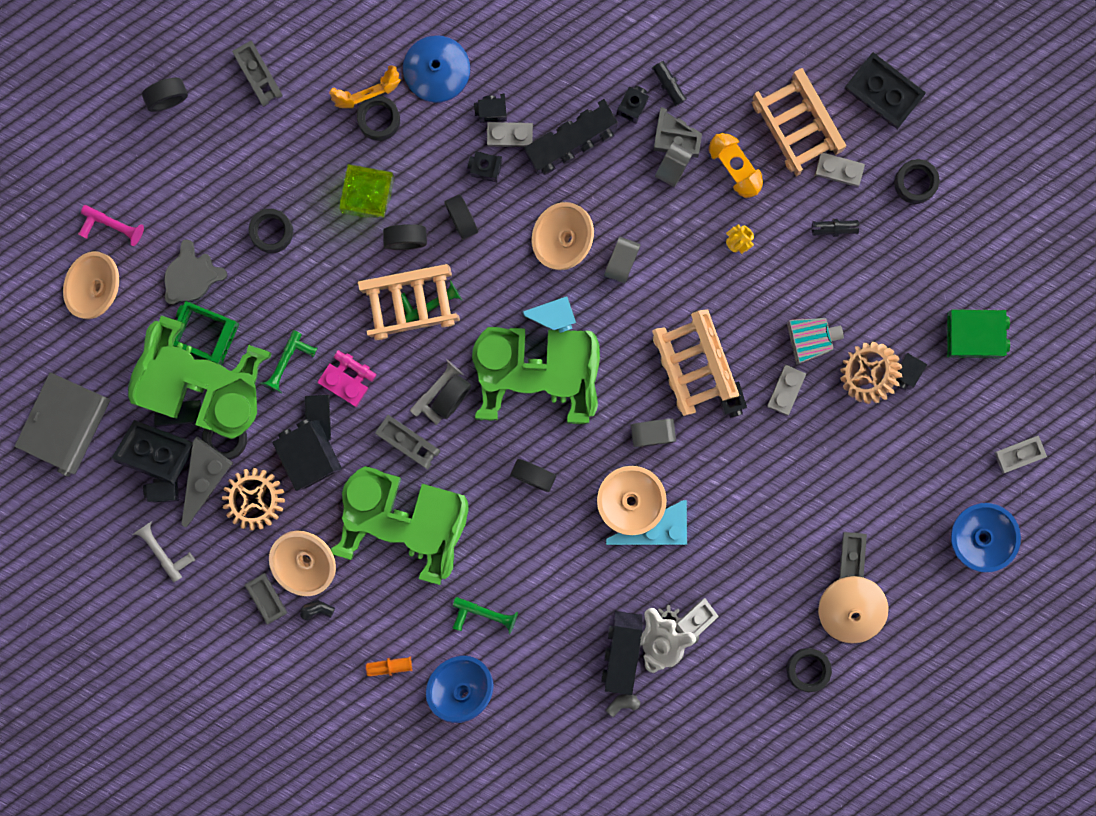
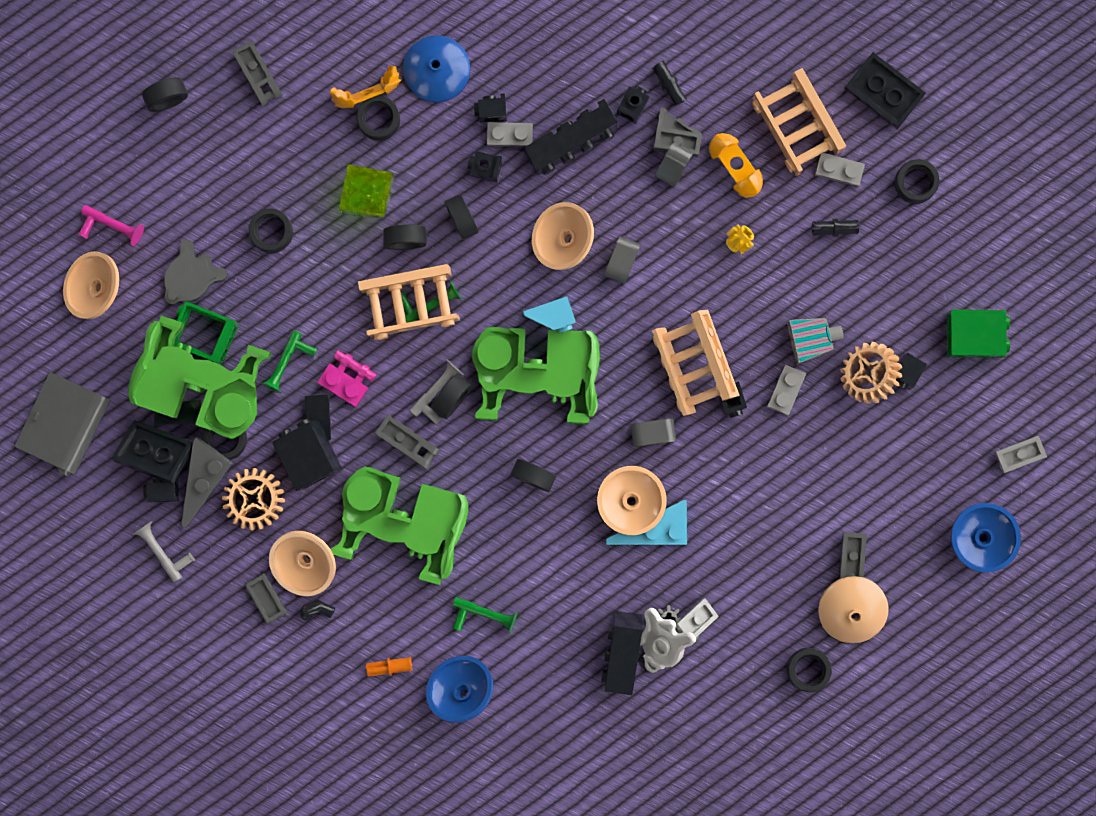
dark grey arm [605,694,640,718] -> none

